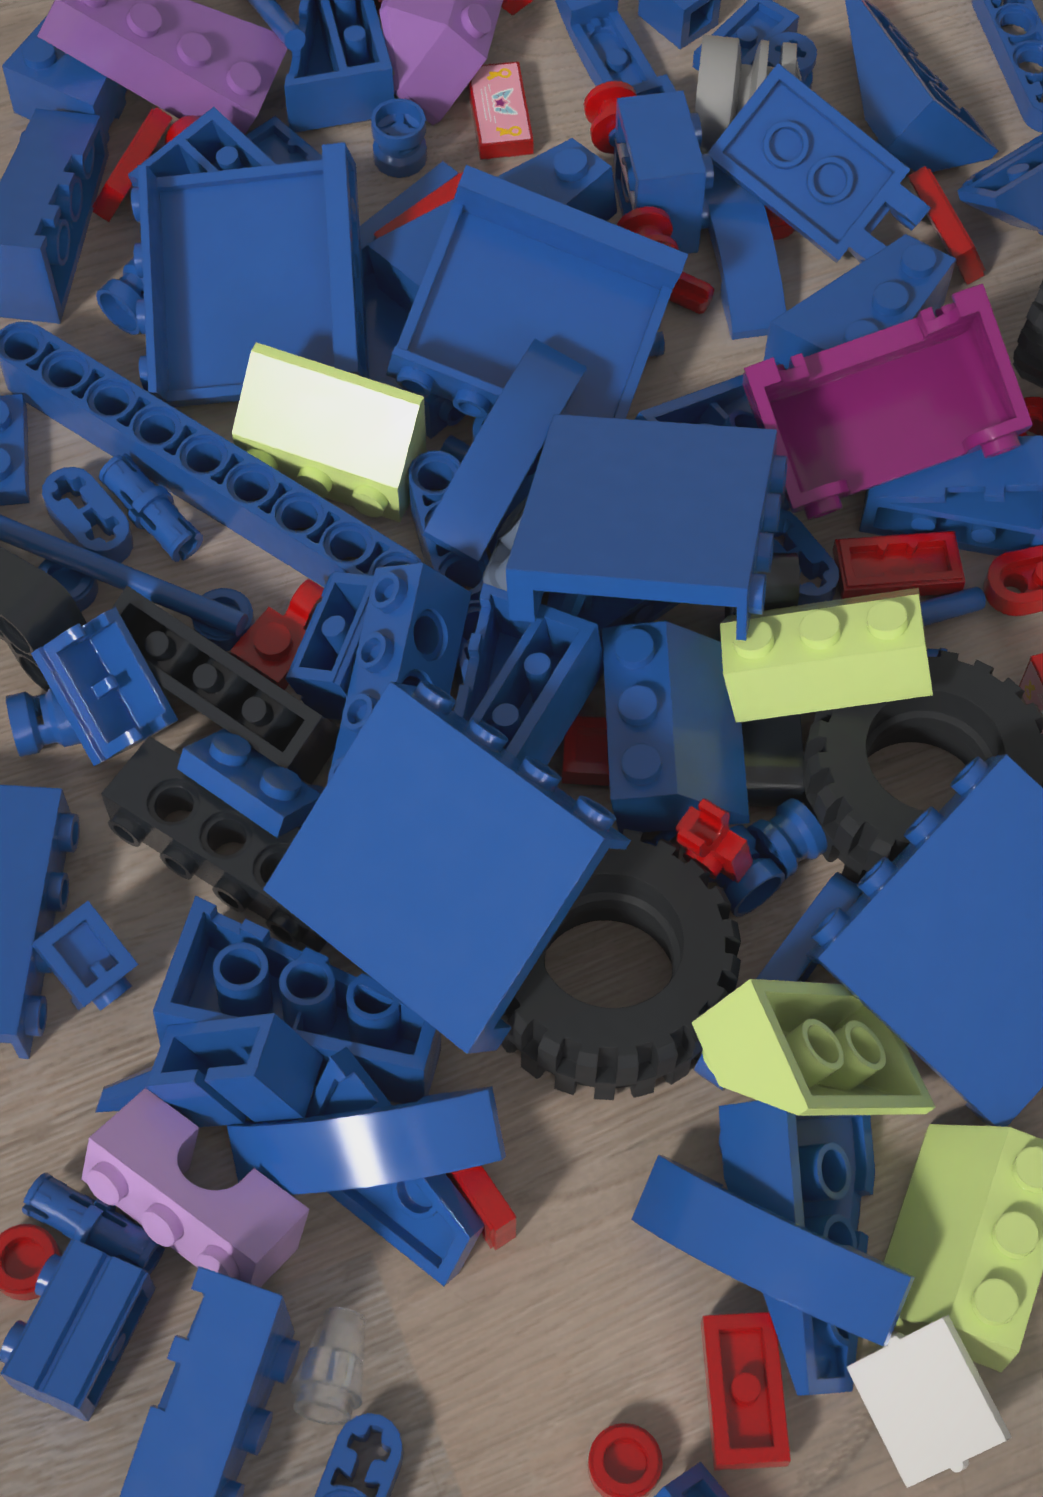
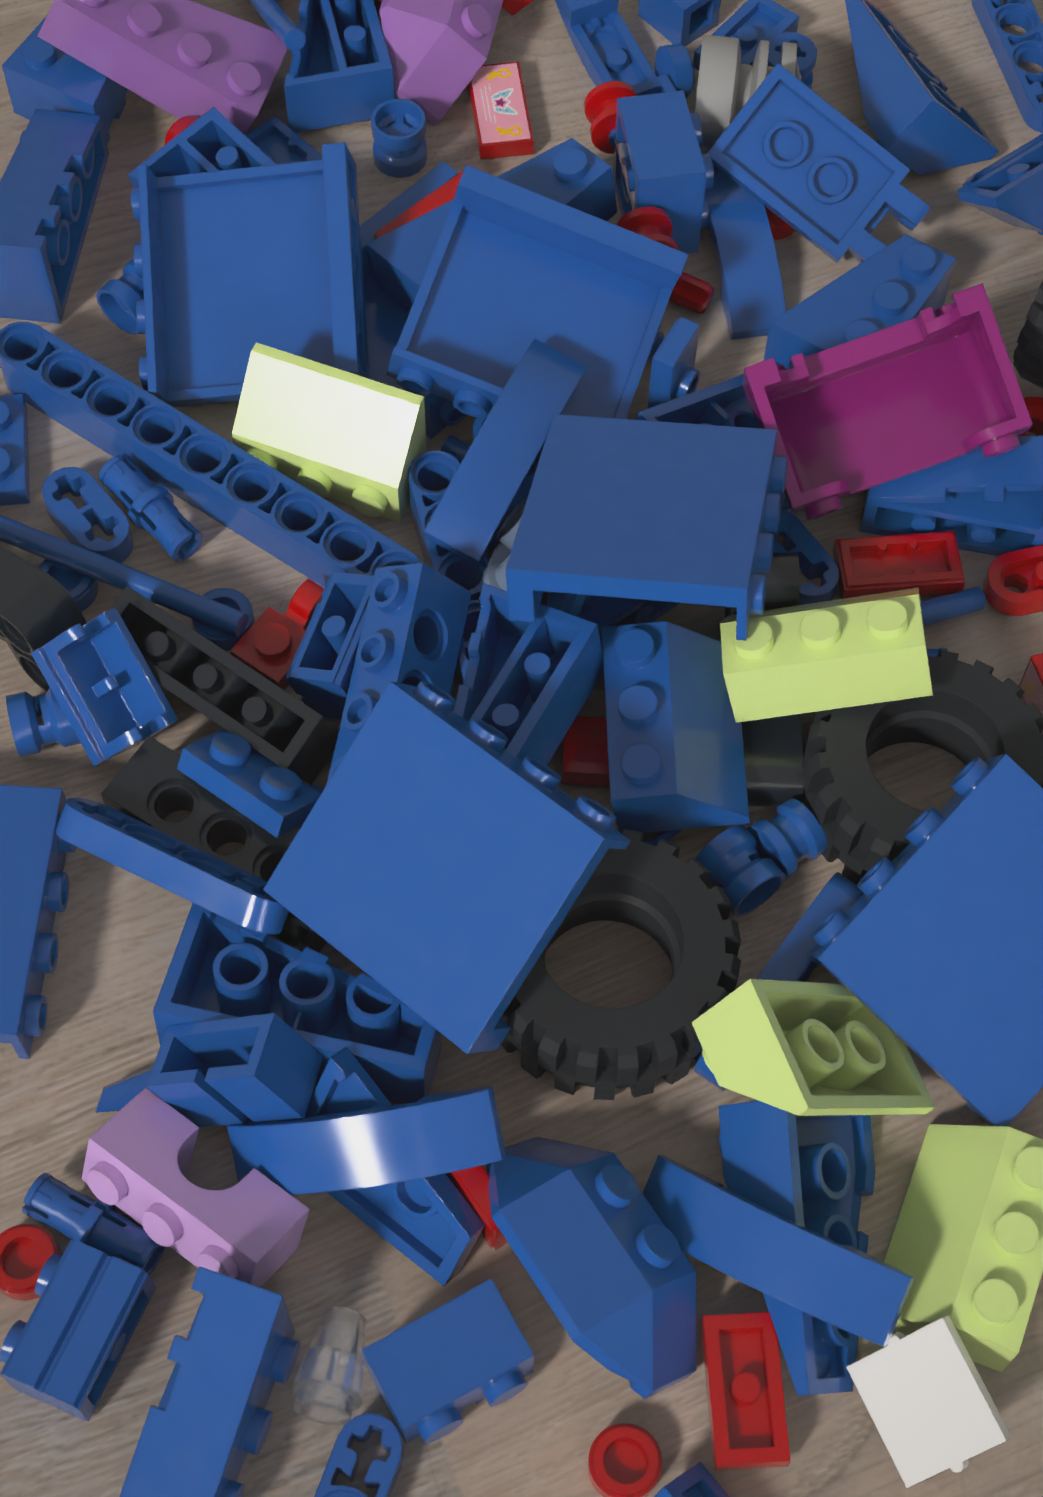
blue bracket [31,901,139,1011] -> none
red plate [92,107,173,222] -> none
red plate [676,798,753,883] -> none
red tile [908,166,986,285] -> none
none -> blue beam [56,798,289,934]
none -> blue piece [362,1278,534,1444]
none -> blue wedge [485,1137,696,1399]
none -> blue plate [648,317,701,408]
none -> blue tile [655,44,694,98]

